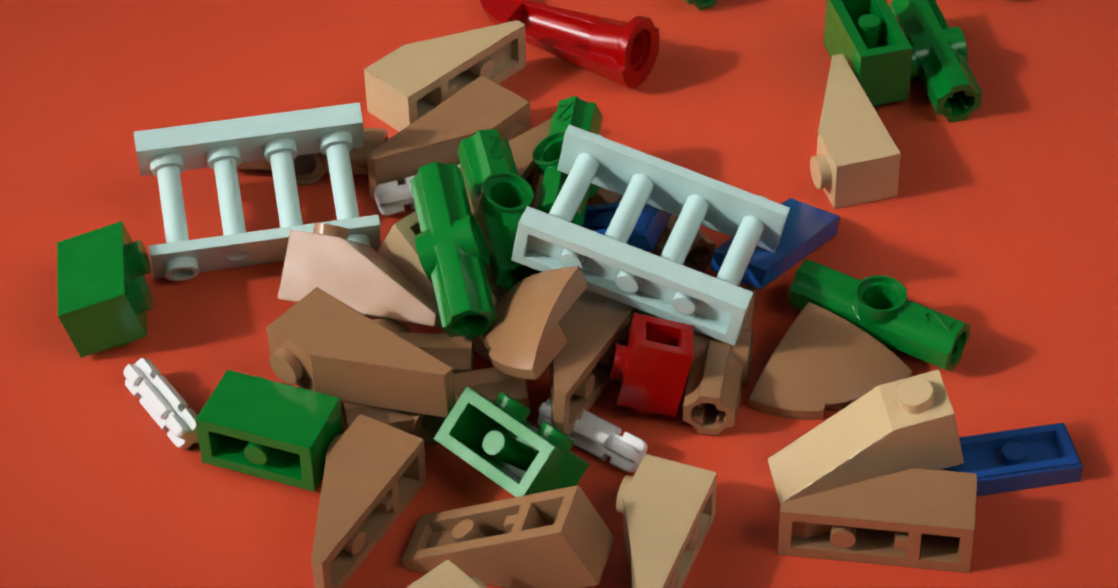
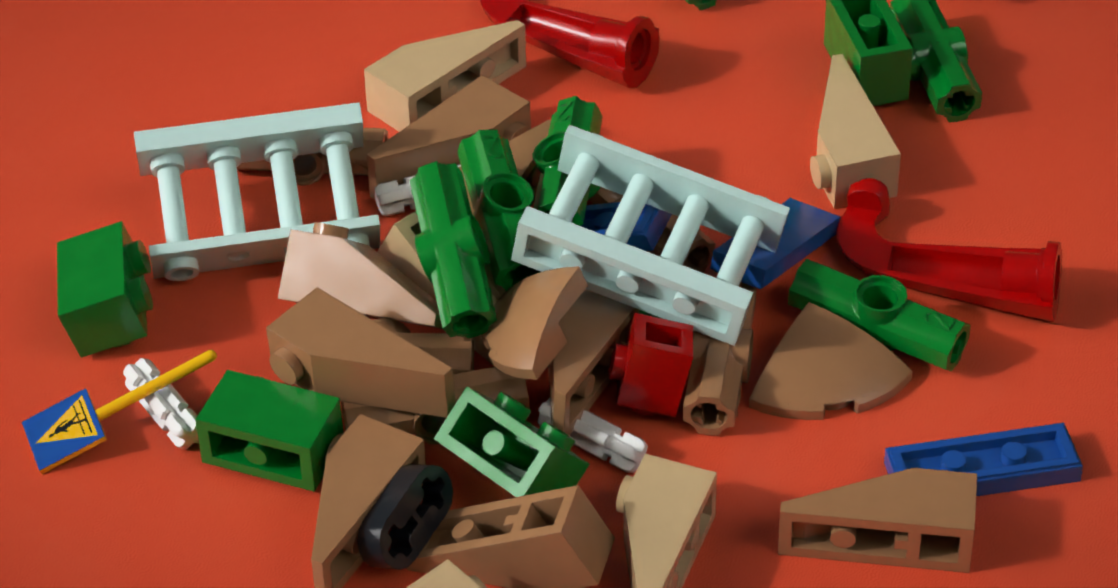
tan slope [767,369,964,507] -> none
none -> piece [22,350,217,474]
none -> black beam [357,464,453,570]
none -> red animal [837,178,1062,322]

